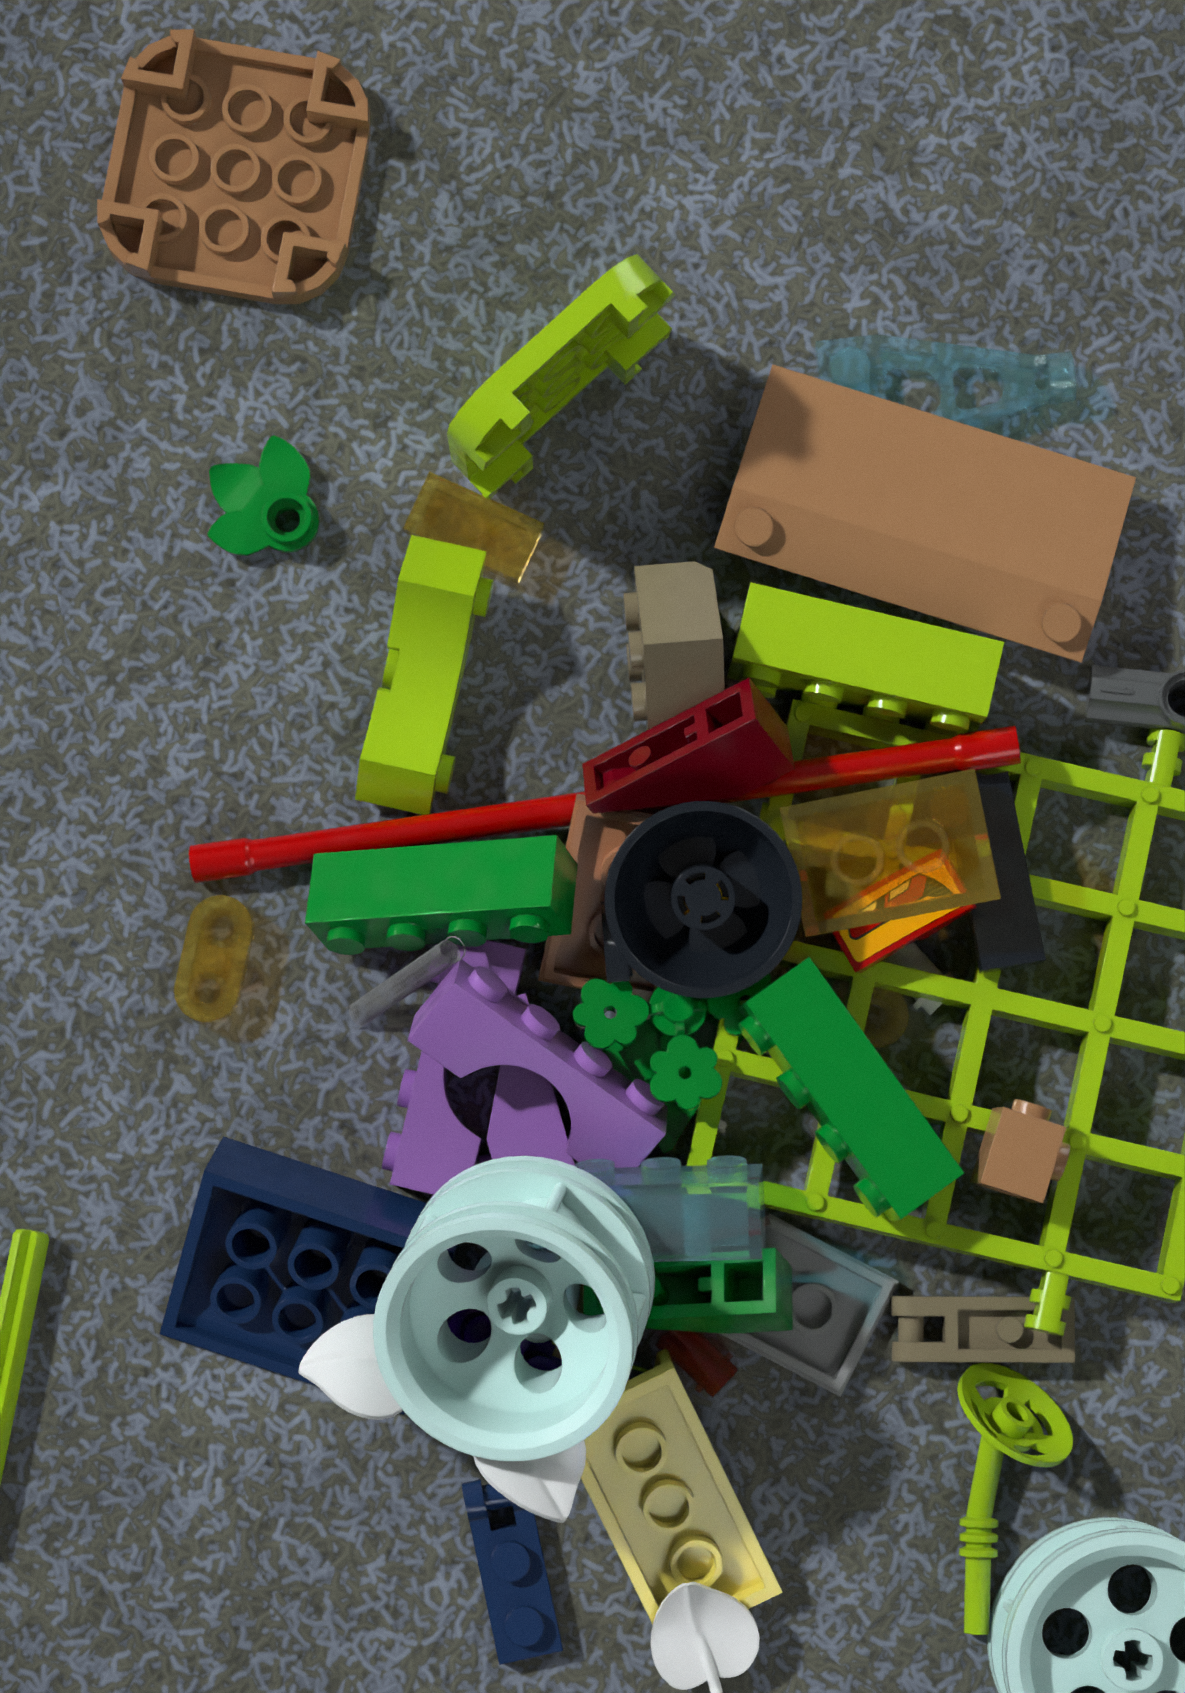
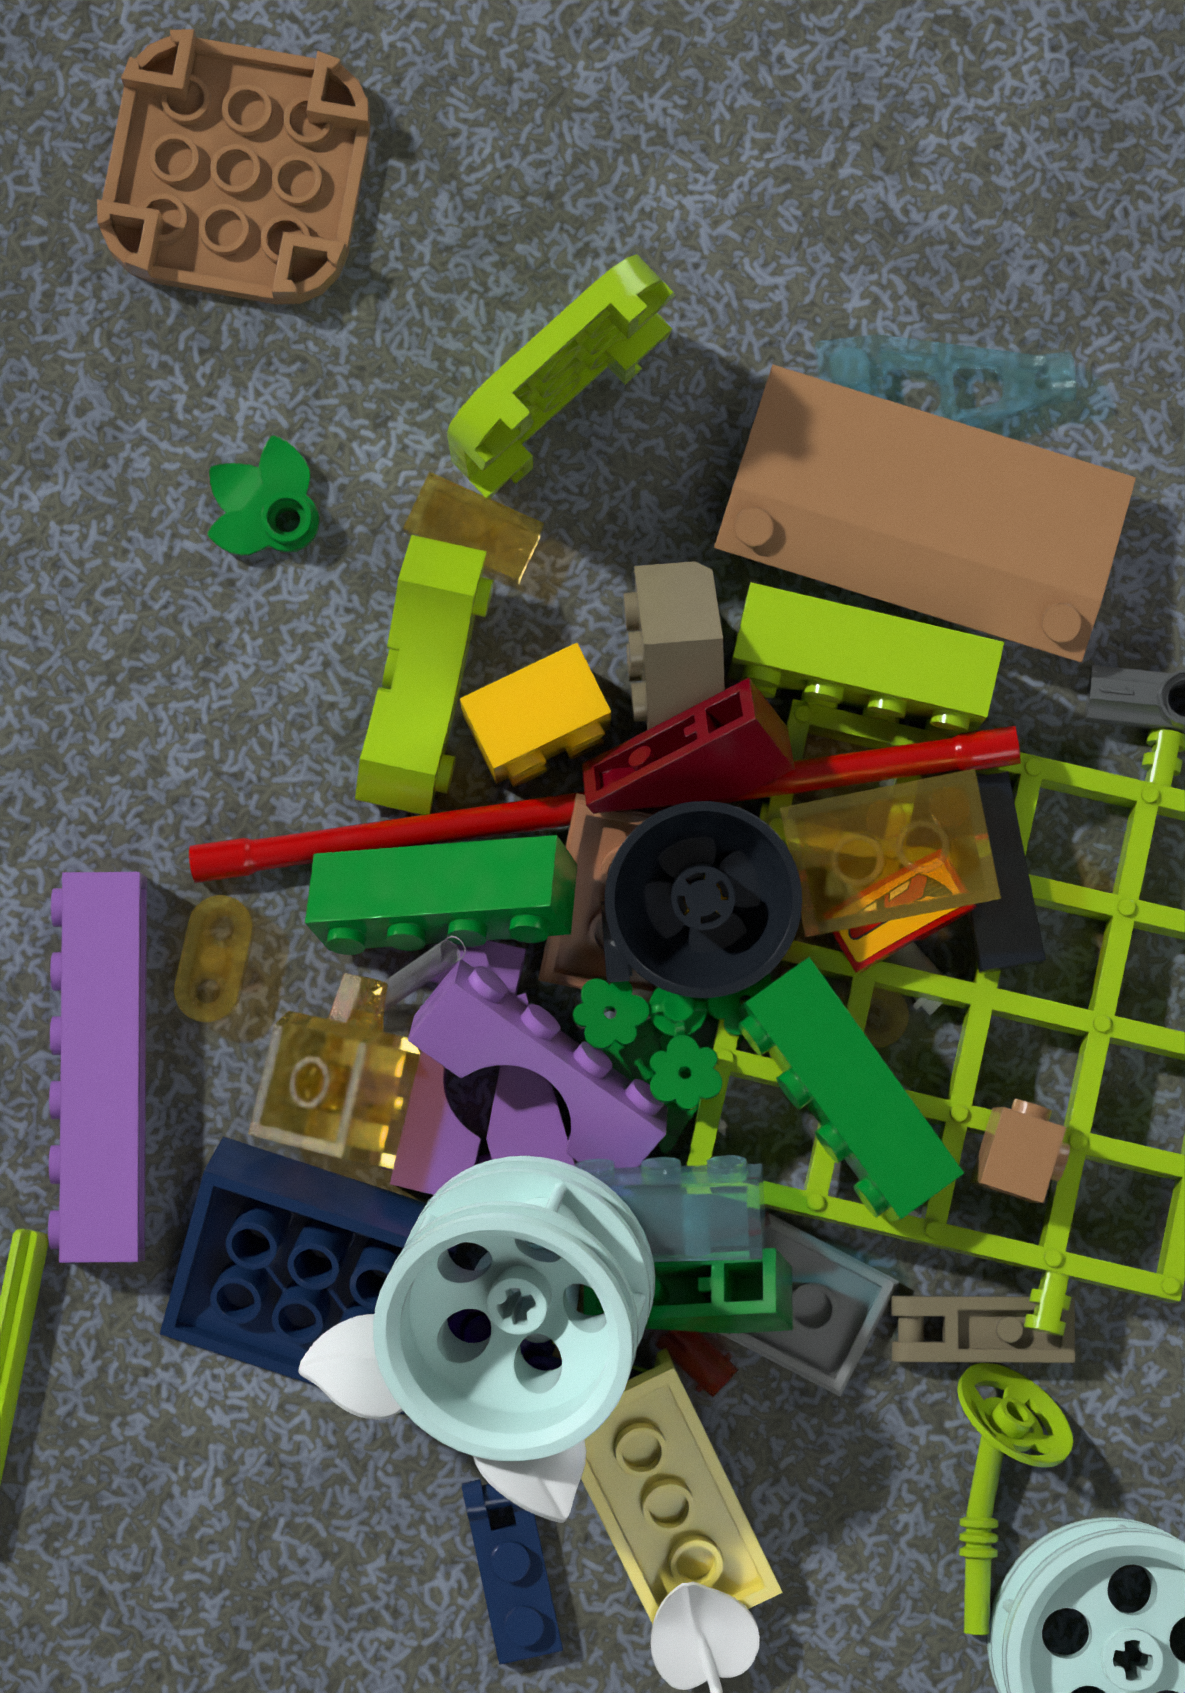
none -> medium lavender brick [48,872,147,1263]
none -> clear yellow hinge [248,973,421,1169]
none -> yellow brick [460,643,611,787]

